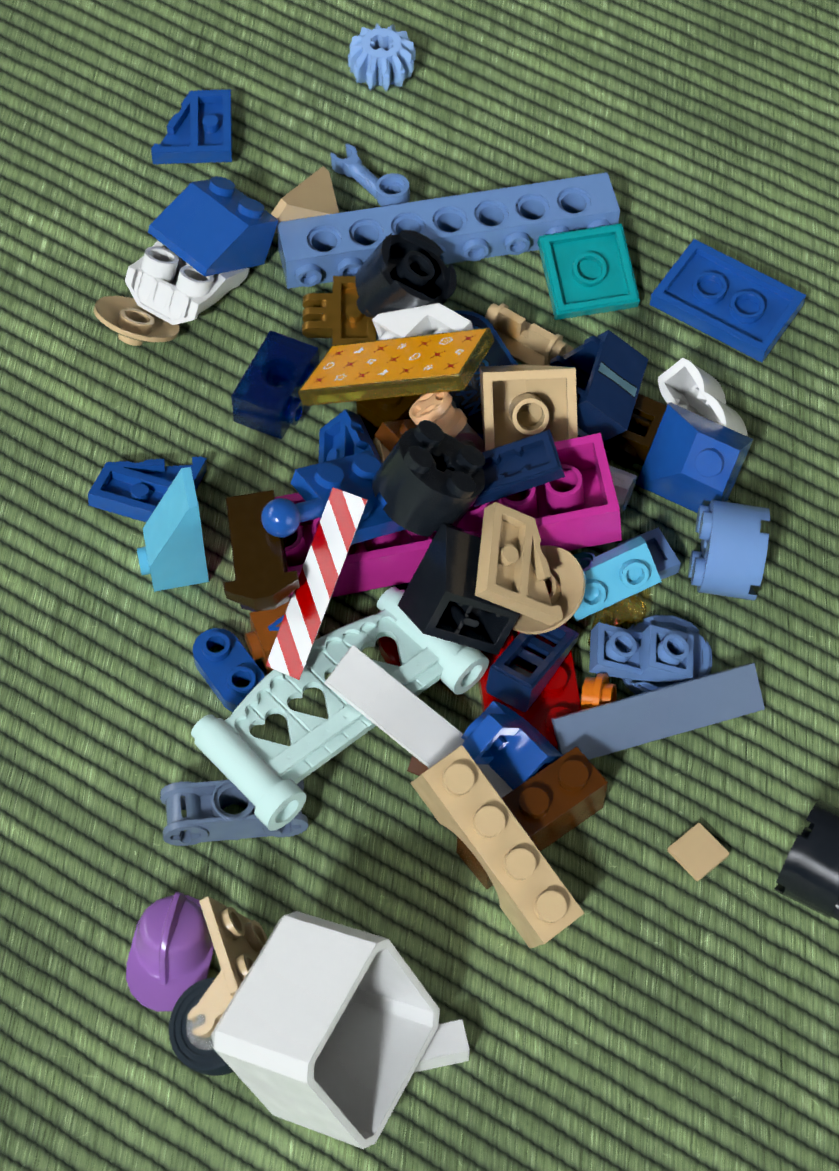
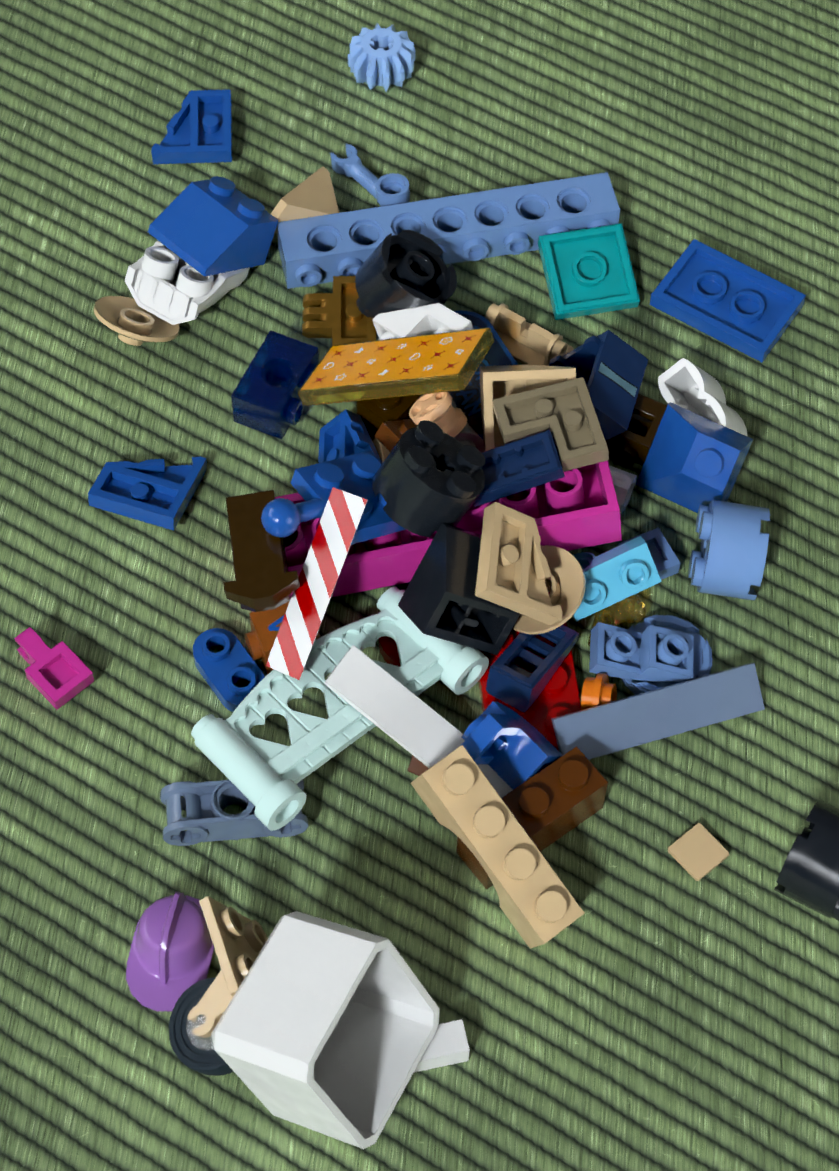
medium azure slope [137,467,209,592] -> none
none -> dark pink plate [14,627,94,710]
none -> dark tan plate [492,377,609,471]

